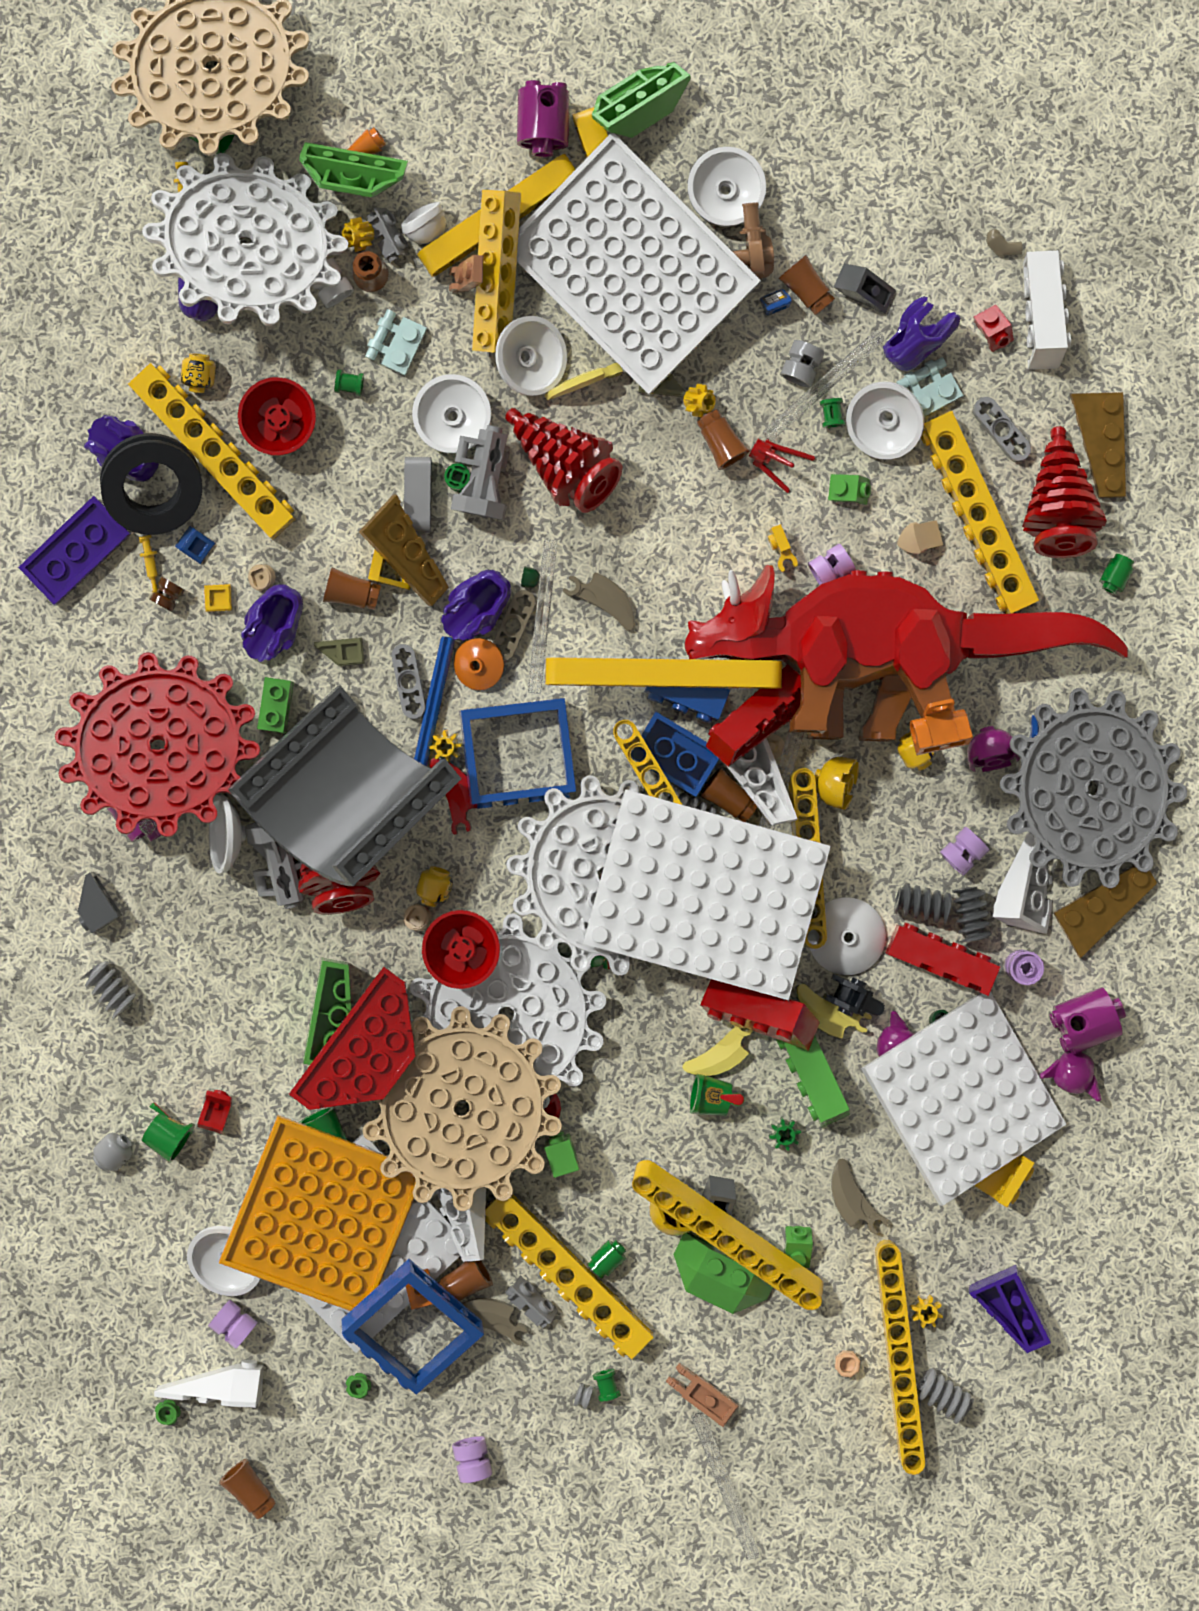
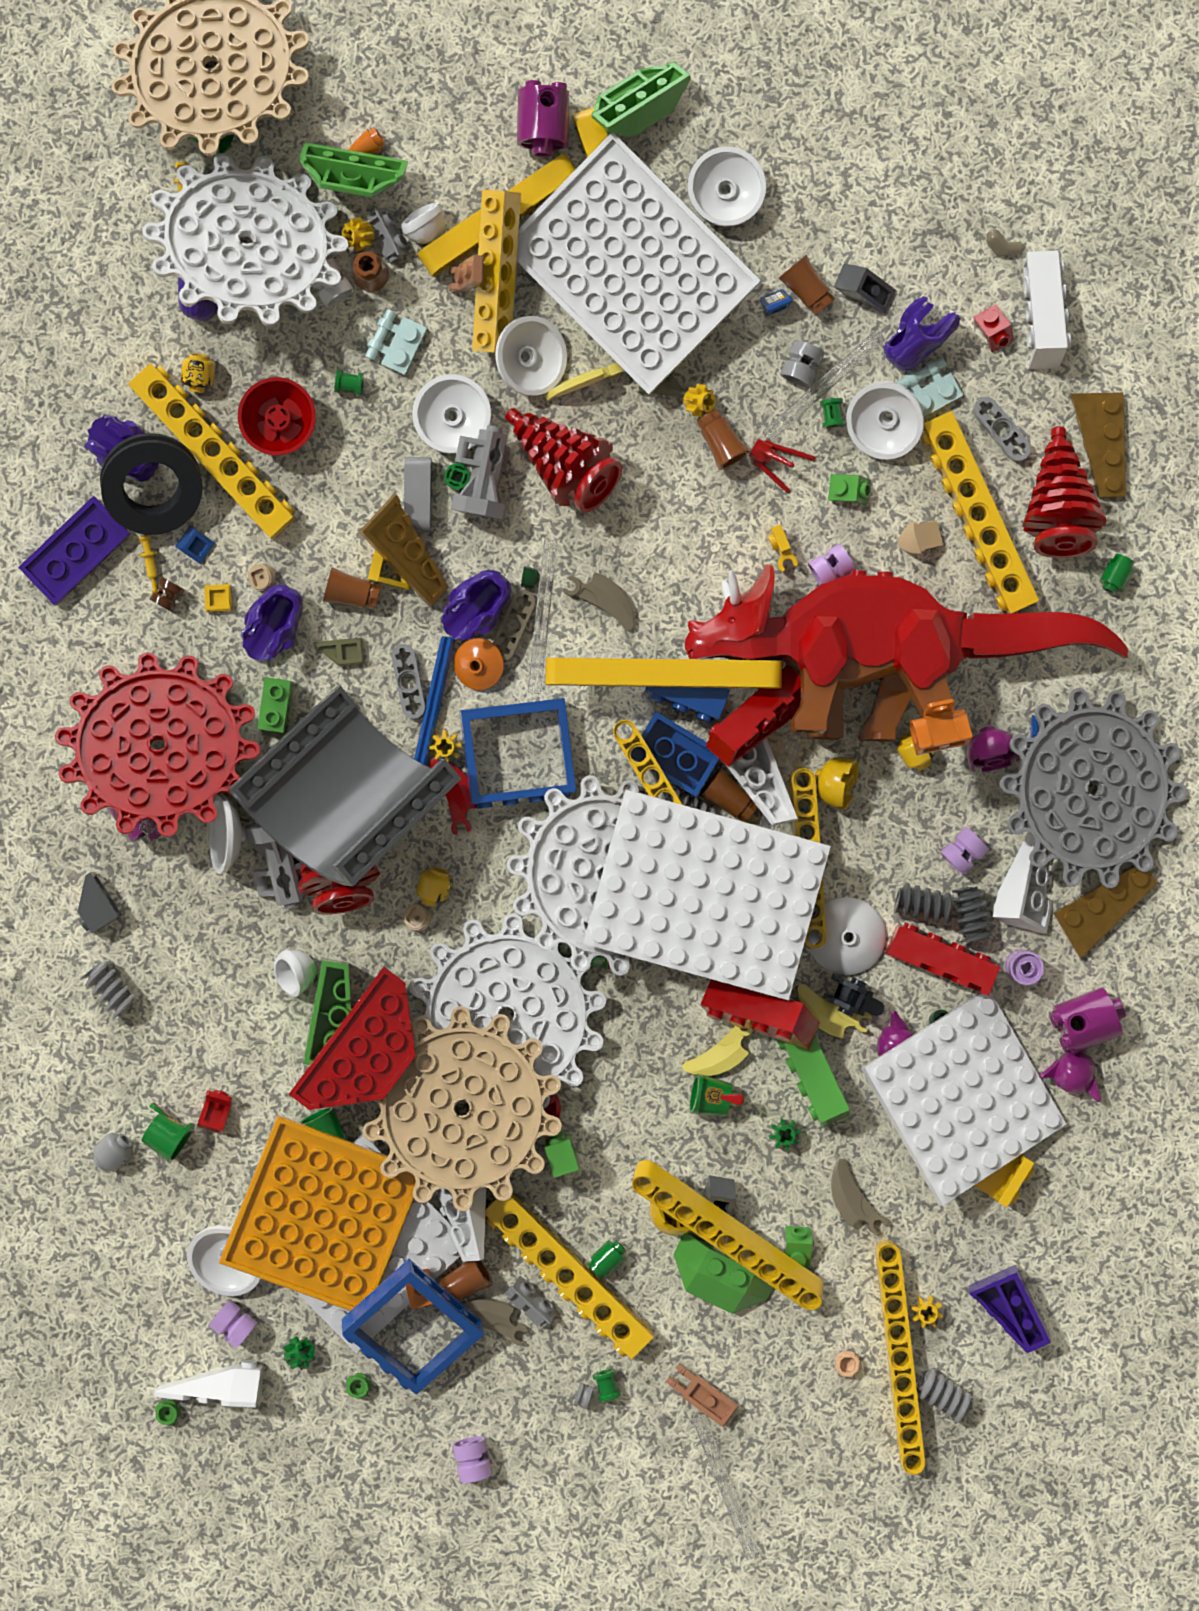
dark orange plant [219,1458,276,1519] -> none
red piece [422,910,500,989] -> none
medium nougat pin [732,202,774,279] -> none
none -> white hat [274,950,317,997]
none -> green gear [283,1336,316,1370]

